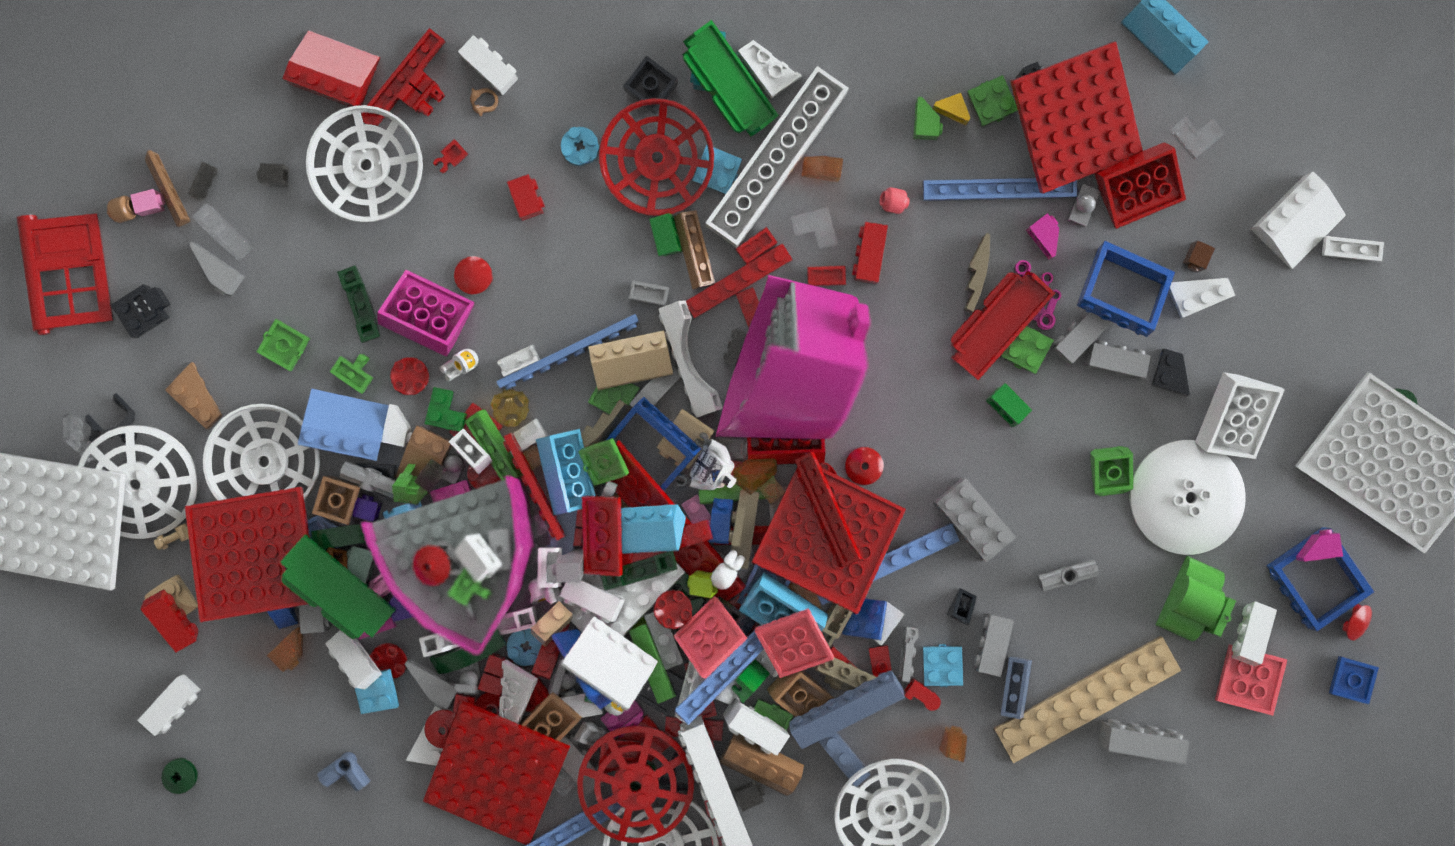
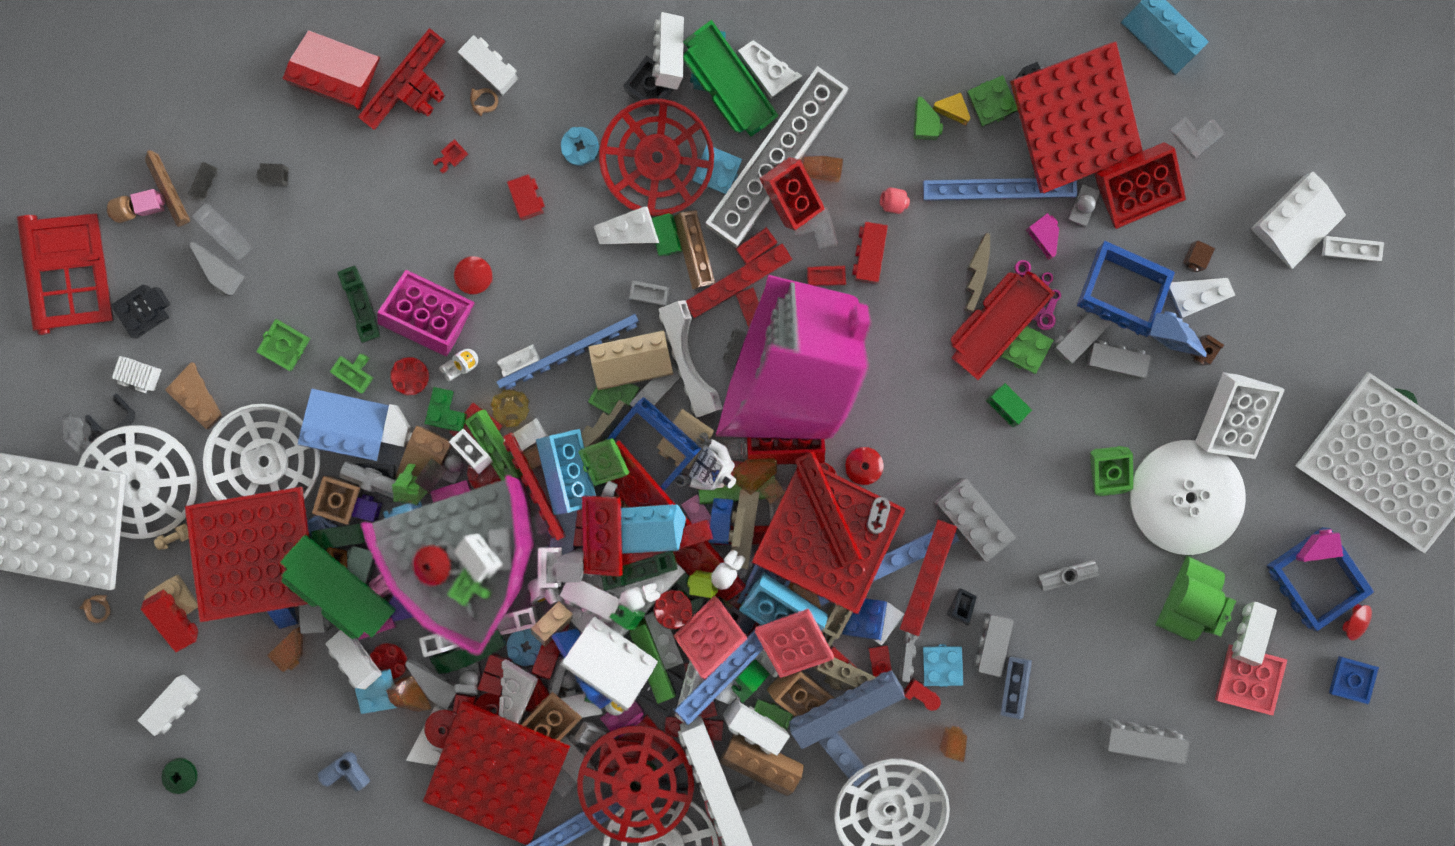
white dish [306,105,423,222] -> none
tan plate [994,636,1181,763] -> none
black wing [1152,348,1190,396] -> none
none -> medium nougat piece [80,595,111,623]
none -> white brick [112,356,162,393]
none -> clear orange slope [385,675,432,712]
none -> white wing [594,206,659,245]
none -> green hinge [609,606,646,630]
none -> white piece [620,582,660,611]
none -> white brick [652,12,684,89]
none -> red brick [759,157,825,230]
none -> light grey beam [866,497,890,534]
none -> red plate [900,520,957,636]
none -> medium blue slope [1150,311,1207,357]
none -> reddish brown brick [1190,334,1224,366]

